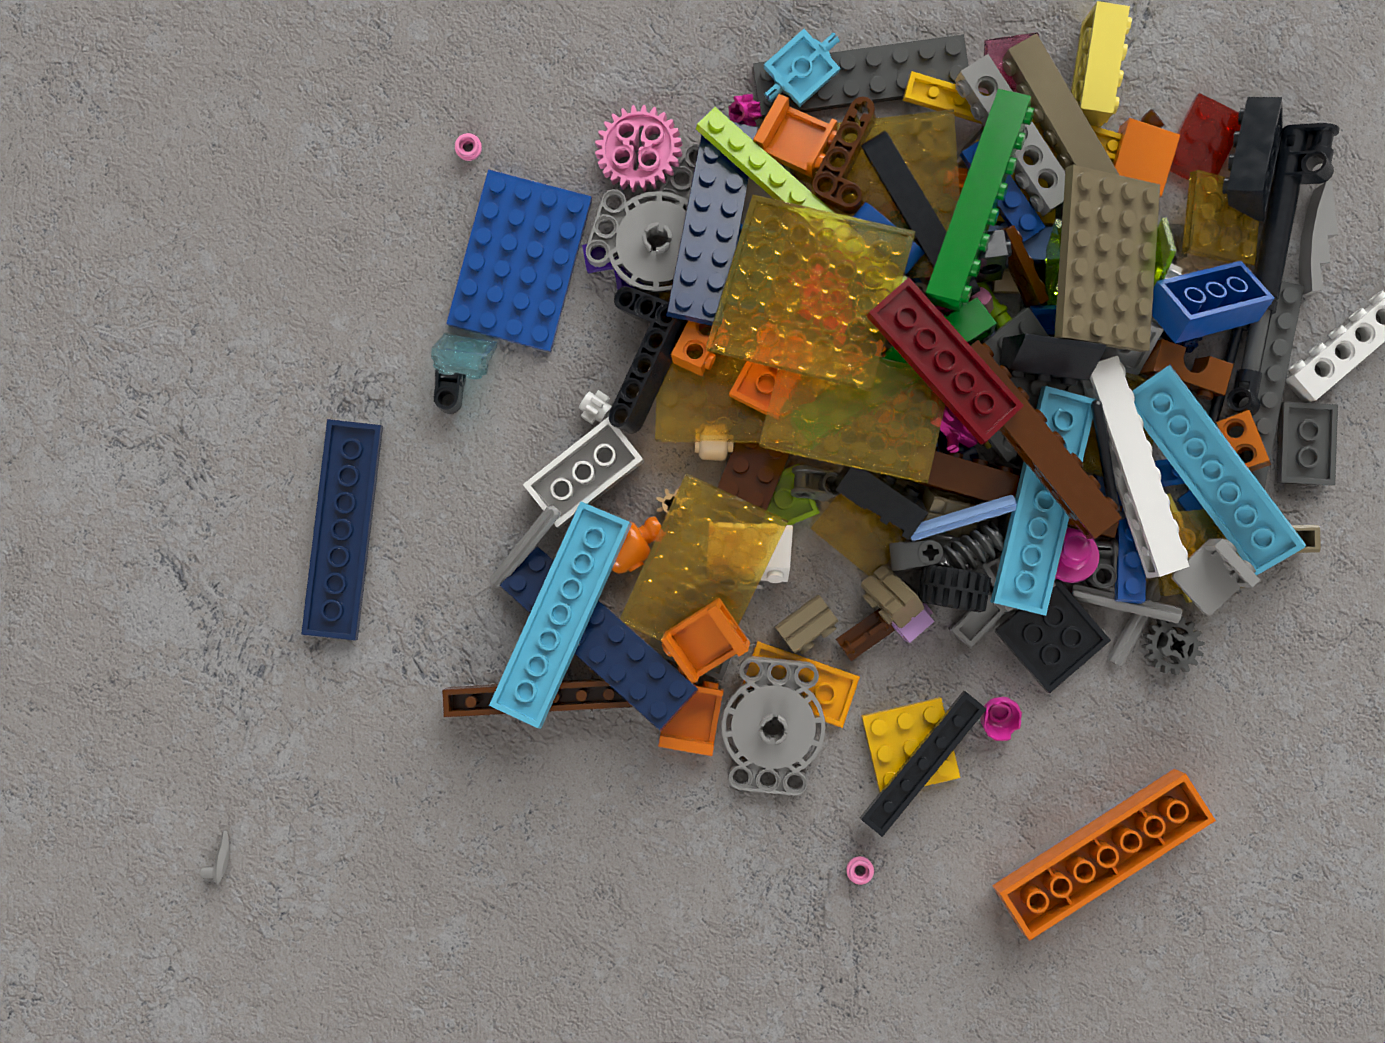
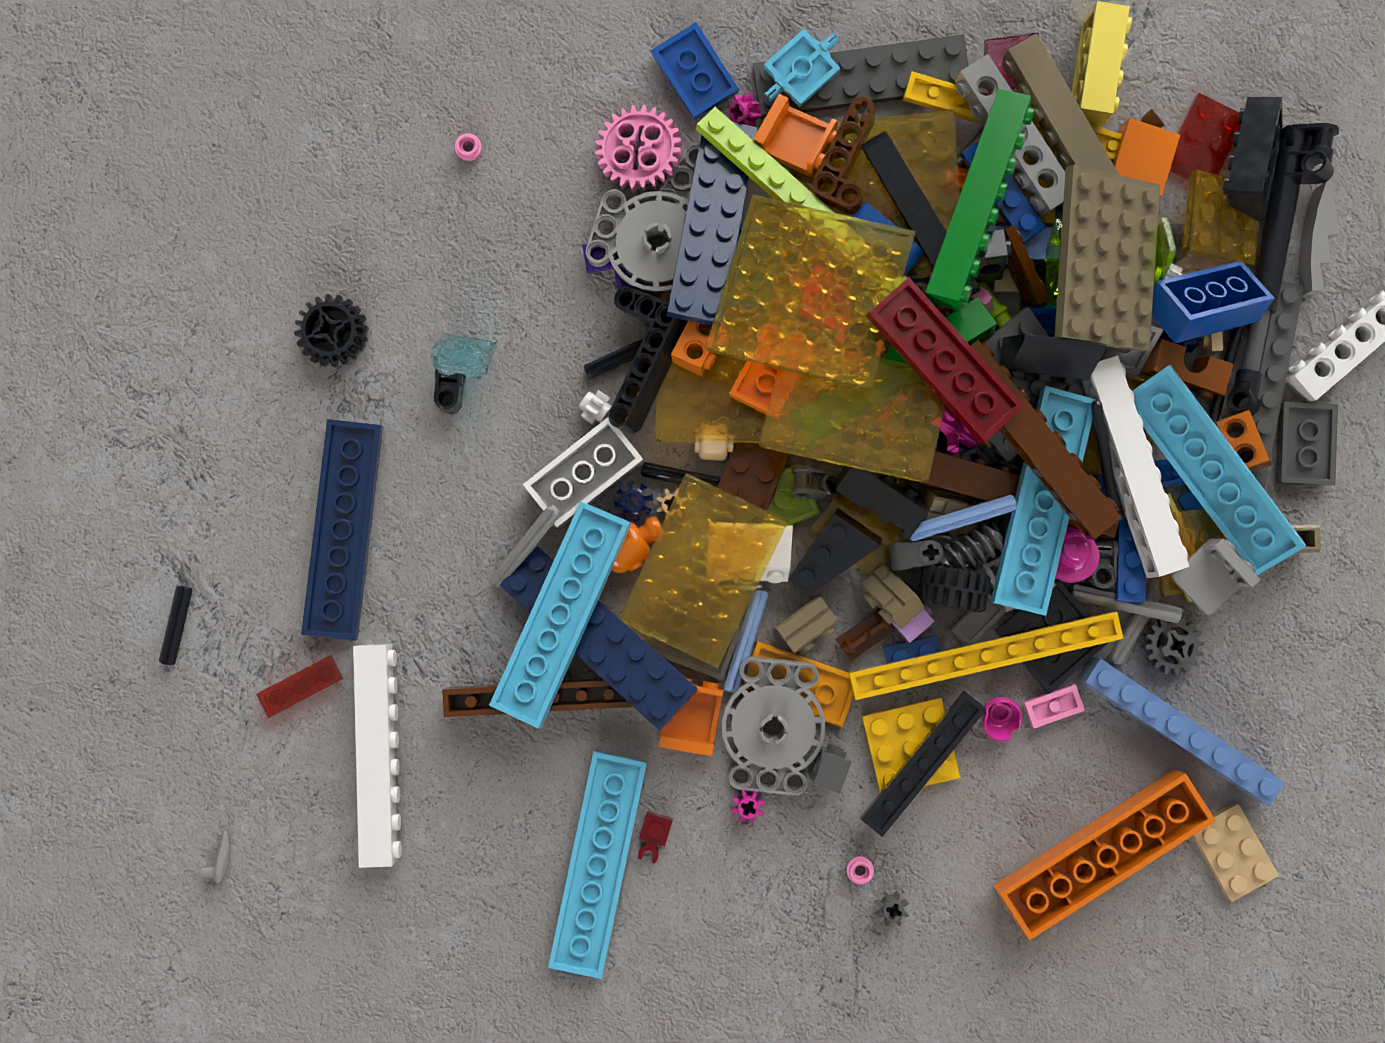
blue plate [446,169,592,352] -> none
orange panel [661,598,750,684] -> none
none -> black axle [159,585,193,665]
none -> clear red plate [256,655,344,718]
none -> black gear [294,294,369,368]
none -> white brick [353,644,402,868]
none -> medium azure plate [548,750,647,979]
none -> black axle [584,338,643,379]
none -> clear blue piece [613,481,654,522]
none -> dark red plate [638,811,673,864]
none -> black axle [641,462,720,491]
none -> blue plate [651,22,739,120]
none -> light blue axle [724,589,769,693]
none -> dark pink gear [731,790,765,824]
none -> black wedge [788,507,882,595]
none -> dark grey brick [809,743,852,794]
none -> yellow plate [848,612,1124,700]
none -> dark grey gear [875,891,909,926]
none -> blue plate [883,635,940,664]
none -> bright pink plate [1022,684,1085,728]
none -> medium blue brick [1077,657,1285,806]
none -> tan plate [1192,802,1279,902]
none -> tan plate [1198,331,1223,355]

